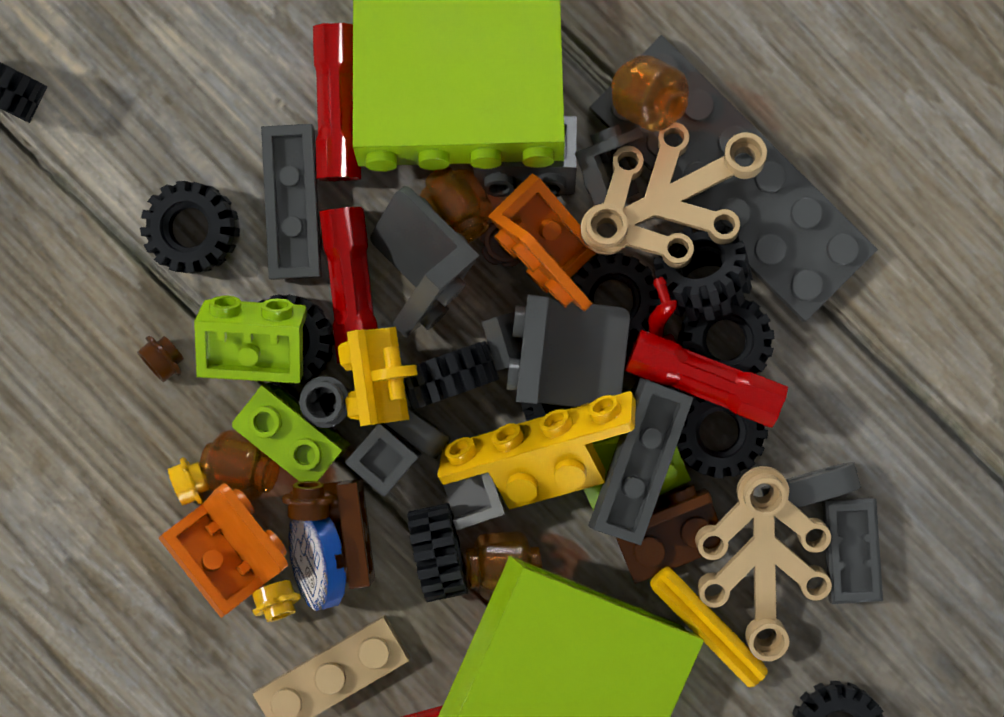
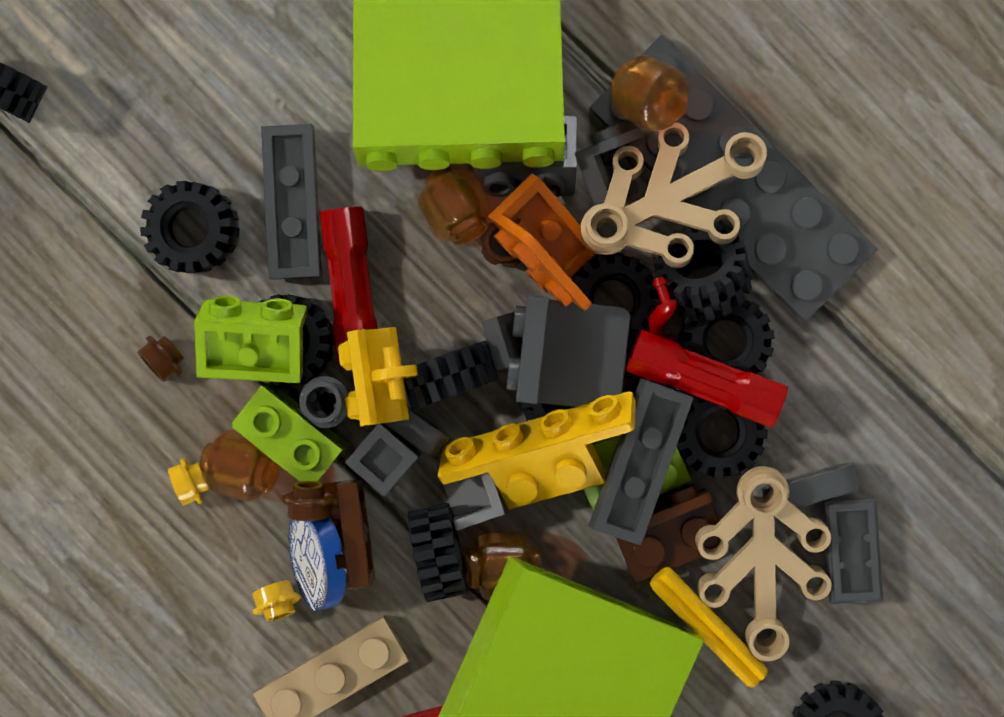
orange bracket [158,483,289,618] -> none
red axle [313,23,362,182] -> none
dark grey bracket [370,186,480,338] -> none

